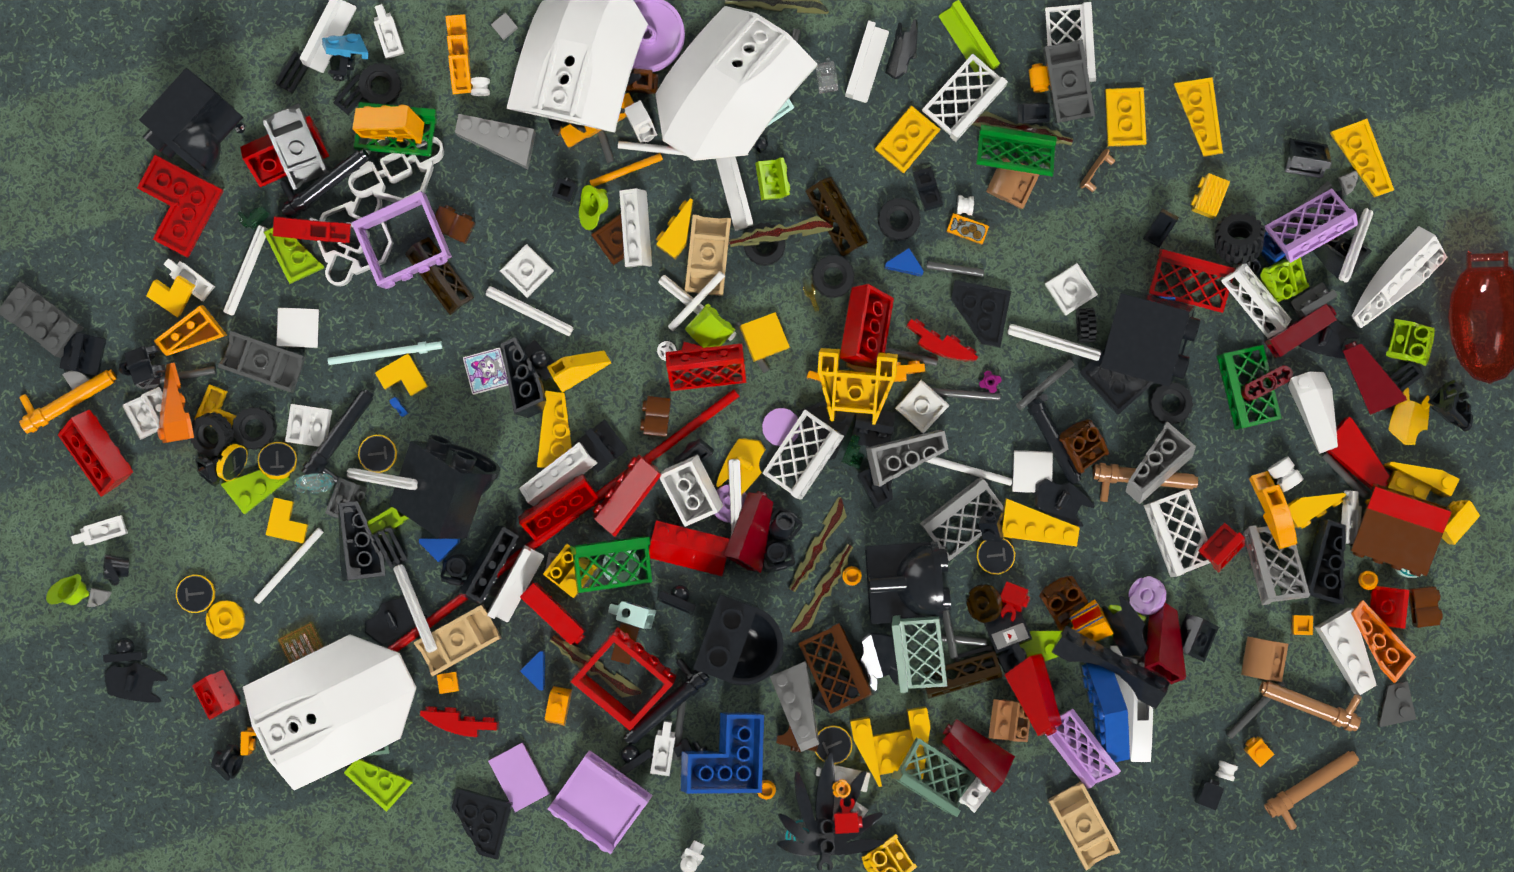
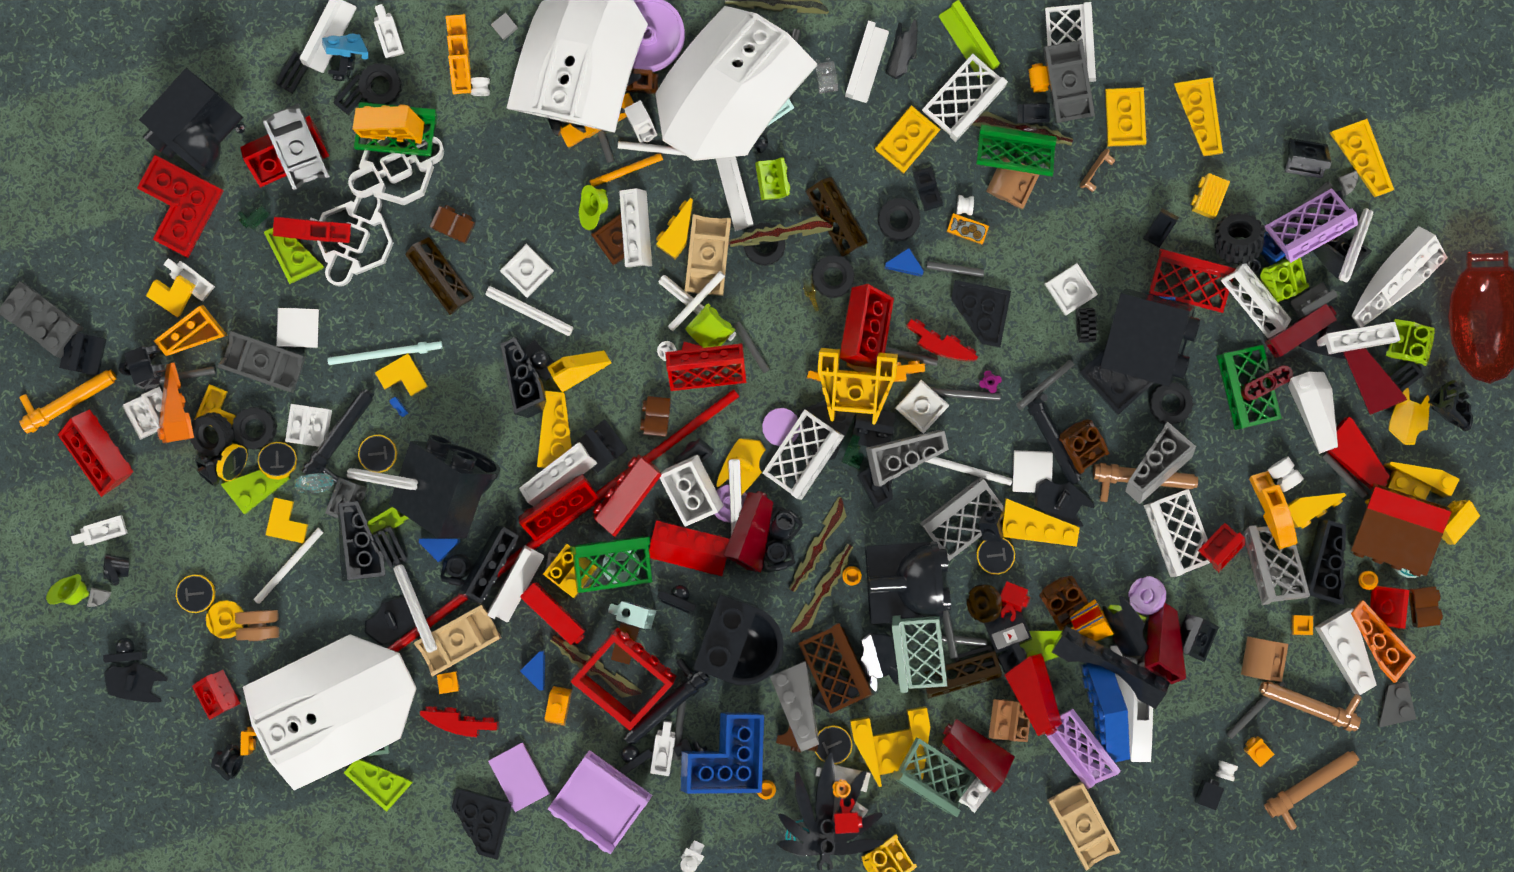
light grey tile [62,371,90,390] -> none
white axle [223,225,268,315] -> none
clear yellow tile [277,621,325,664] -> none
black cylinder [280,149,370,218] -> none
lavender window [352,191,452,289] -> none
light grey wedge [455,114,536,170] -> none
tile [463,348,508,395] -> none
black brick [552,177,578,206] -> none
yellow tile [739,312,790,362] -> none
white axle [1008,324,1101,361] -> none
white hinge [1341,491,1362,544] -> none
none -> medium nougat wheel [235,610,279,641]
none -> white fence [1316,322,1400,354]

